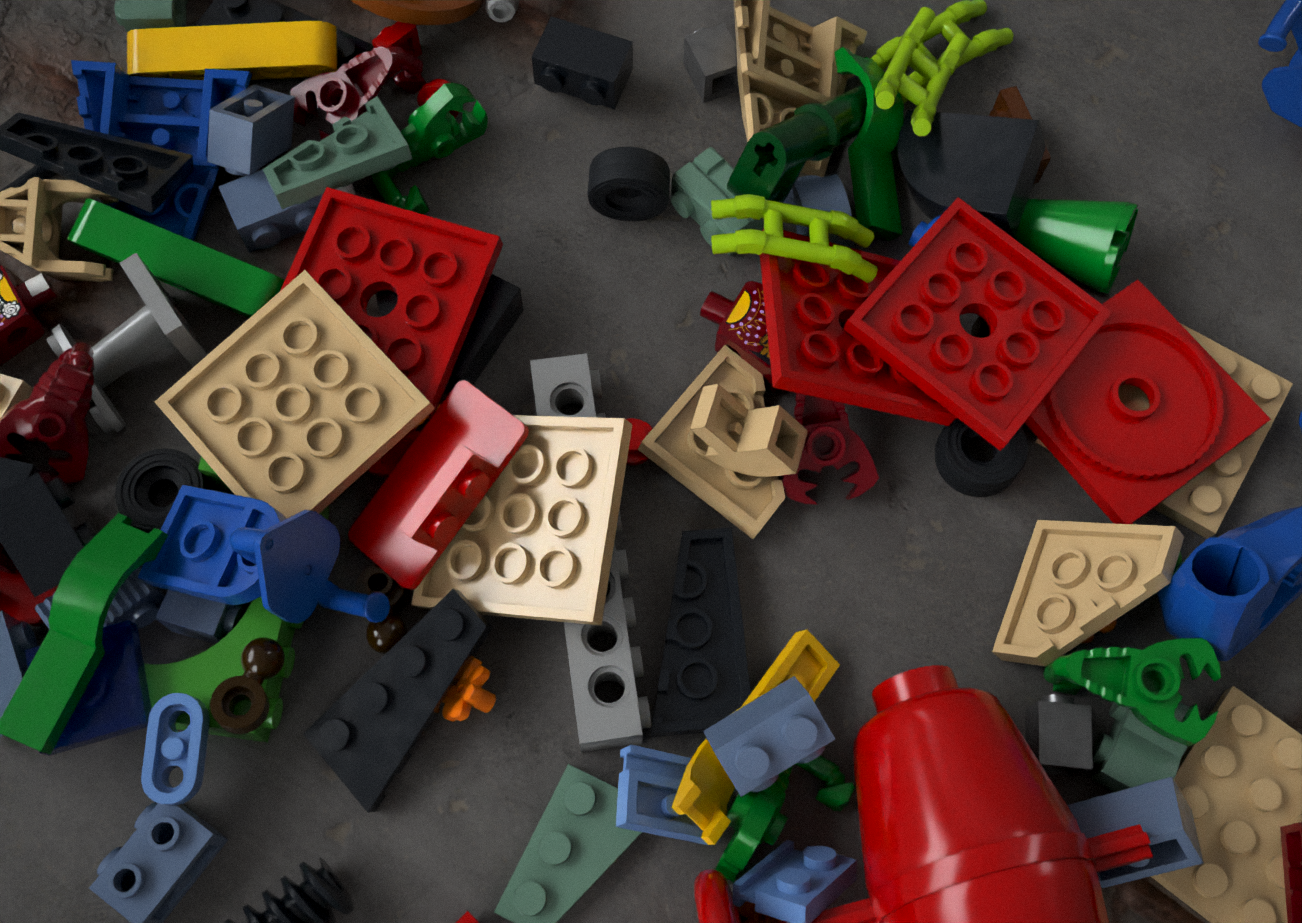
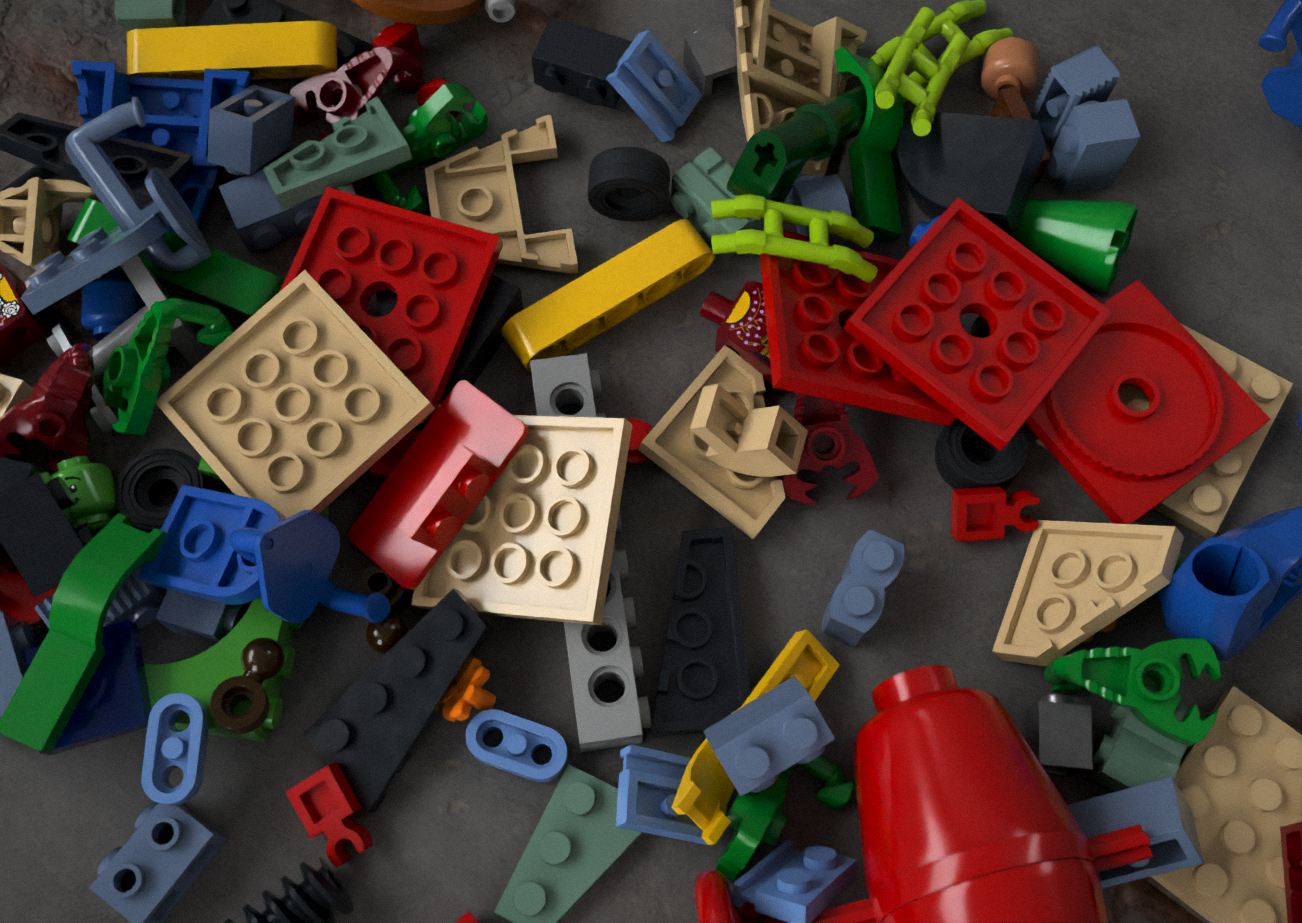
none -> sand blue plate [21,97,212,315]
none -> bright green head [51,456,118,530]
none -> blue head [81,270,146,341]
none -> green animal [103,298,234,437]
none -> red plate [286,762,373,867]
none -> tan wing [425,115,579,274]
none -> medium blue plate [465,709,568,782]
none -> yellow beam [501,219,716,372]
none -> medium blue plate [606,30,703,142]
none -> sand blue brick [822,529,905,648]
none -> red plate [951,486,1040,542]
none -> nougat head [981,37,1041,100]
none -> sand blue brick [1031,46,1120,148]
none -> sand blue brick [1047,98,1141,195]

